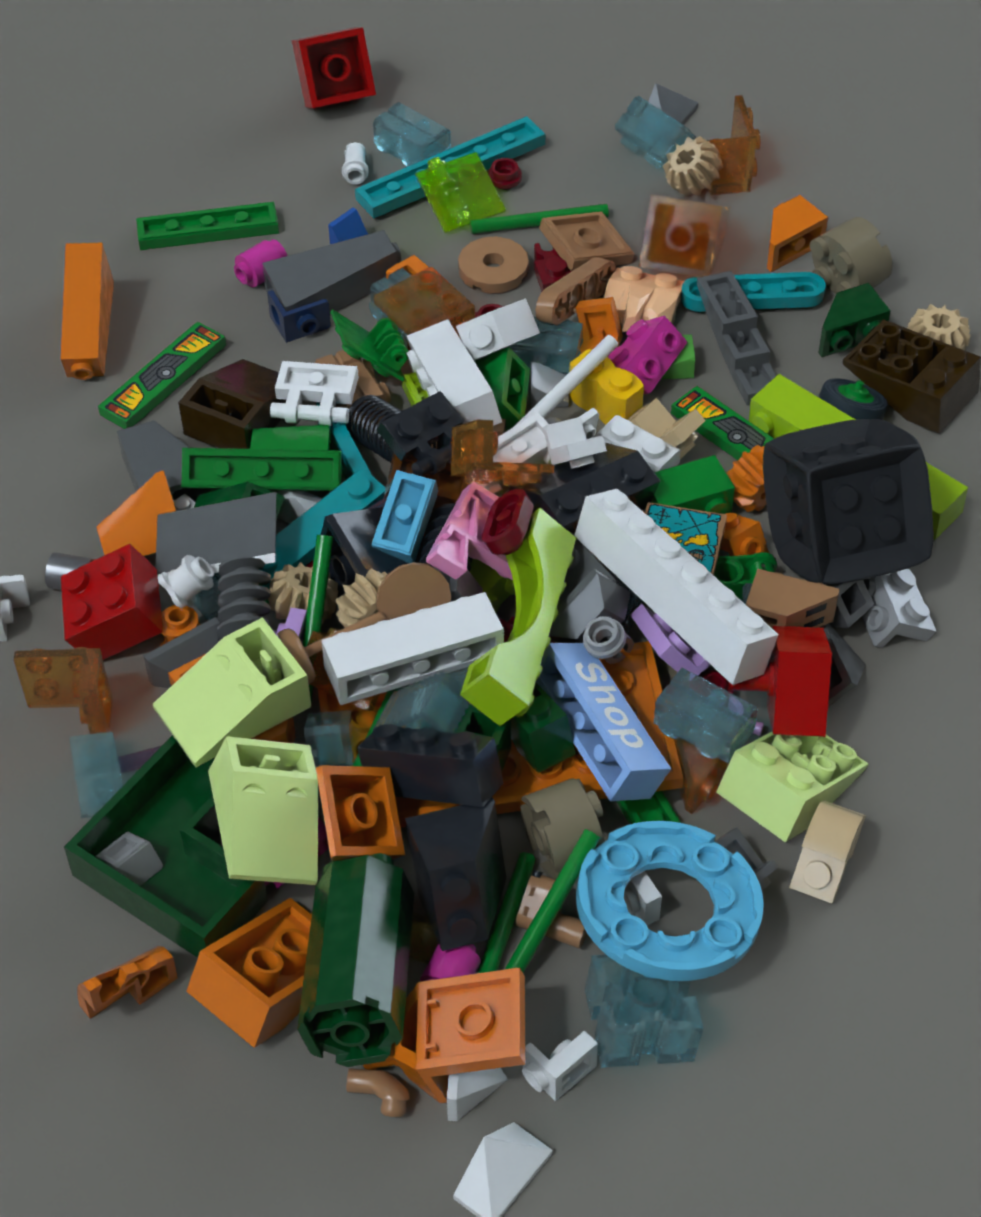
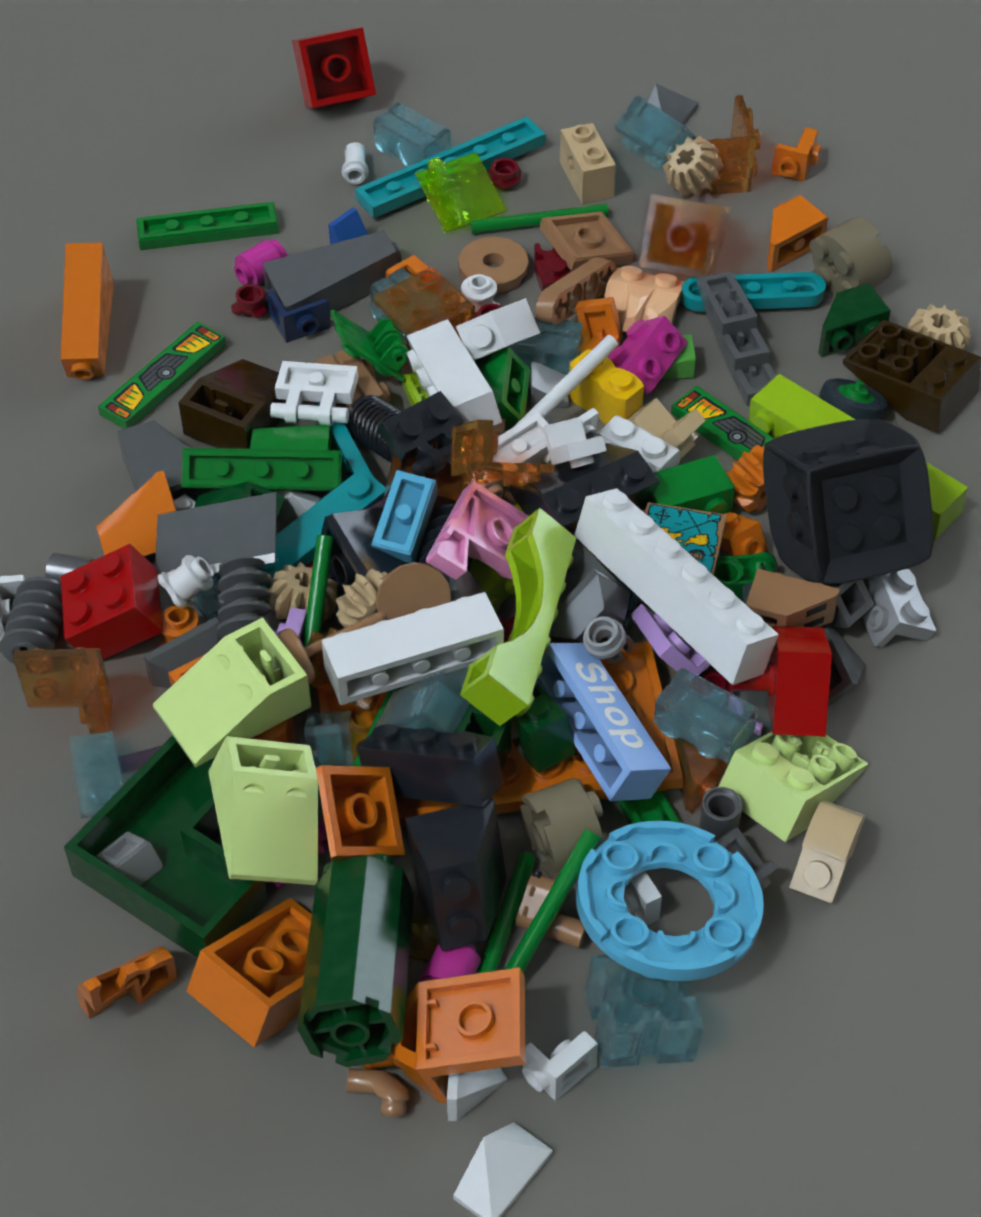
dark red plate [482,489,534,555] -> none
none -> dark grey piece [0,577,63,670]
none -> dark red plate [231,284,268,318]
none -> white brick [458,274,500,320]
none -> tan brick [560,123,616,204]
none -> flat silver beam [699,787,742,841]
none -> orange bracket [772,127,822,182]

